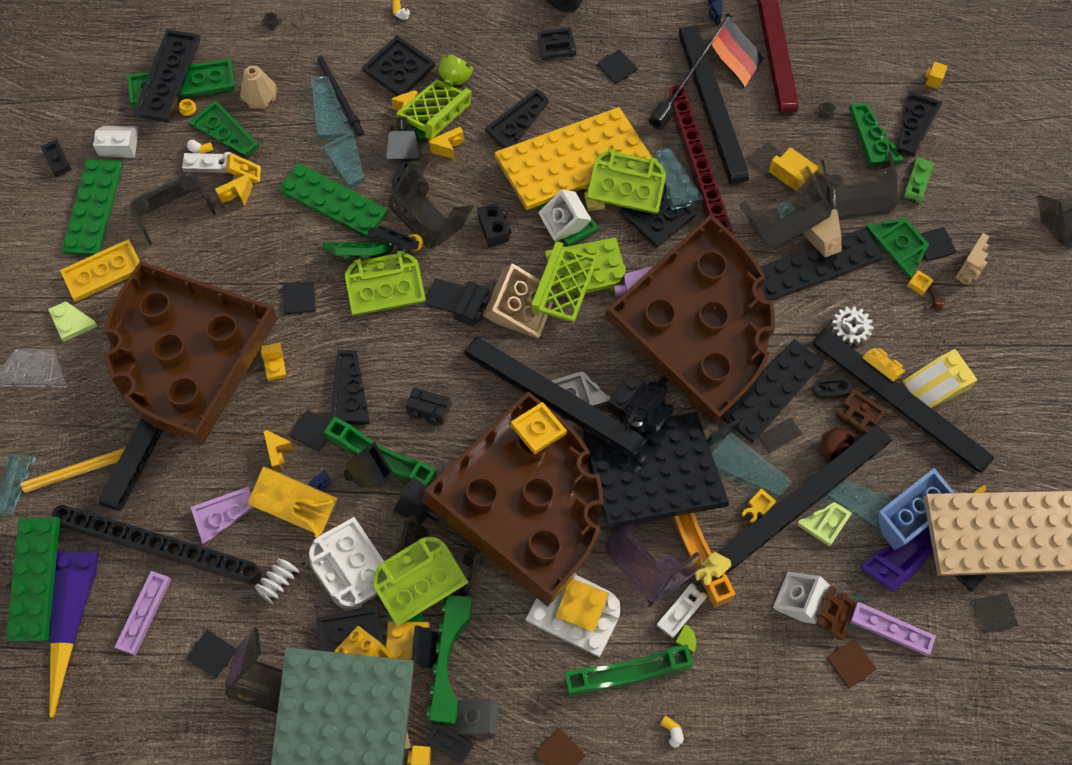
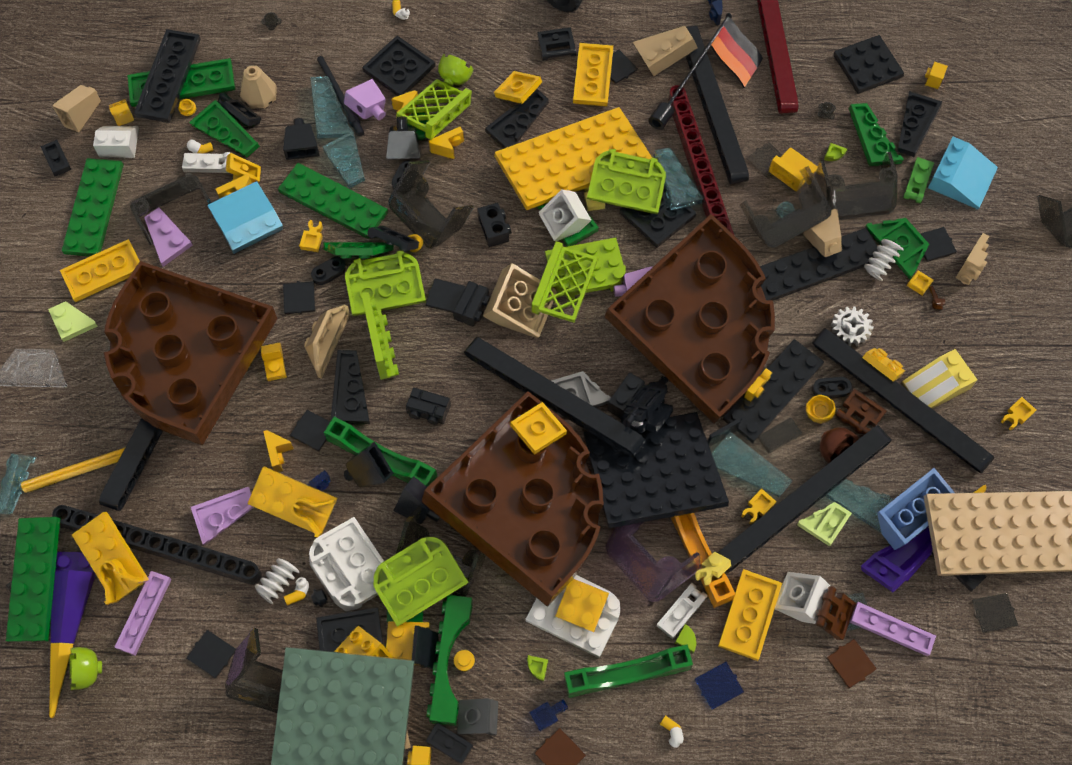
none -> tan slope [53,85,101,133]
none -> lime cylinder [70,647,102,690]
none -> yellow plate [72,512,149,605]
none -> yellow slope [109,99,134,126]
none -> lavender wing [144,207,193,267]
none -> medium azure slope [208,181,283,254]
none -> black hinge [217,93,261,126]
none -> black torso [283,118,320,160]
none -> arm [284,577,309,606]
none -> yellow plate [299,220,323,252]
none -> tan wedge [304,305,350,379]
none -> black plate [311,257,346,285]
none -> black plate [311,588,328,608]
none -> lavender torso [344,79,386,120]
none -> lime plate [361,292,399,380]
none -> yellow plate [454,650,475,671]
none -> yellow plate [494,71,542,104]
none -> lime tile [527,655,548,681]
none -> clear blue plate [529,699,568,732]
none -> yellow plate [573,43,613,106]
none -> tan wedge [633,26,698,76]
none -> clear blue piece [695,662,744,710]
none -> yellow plate [718,569,782,661]
none -> yellow plate [744,368,772,402]
none -> yellow hair [806,395,836,424]
none -> lime tile [824,143,847,161]
none -> black plate [833,35,904,94]
none -> white piece [864,239,904,281]
none -> medium azure slope [928,137,998,209]
none -> yellow plate [1001,397,1036,431]

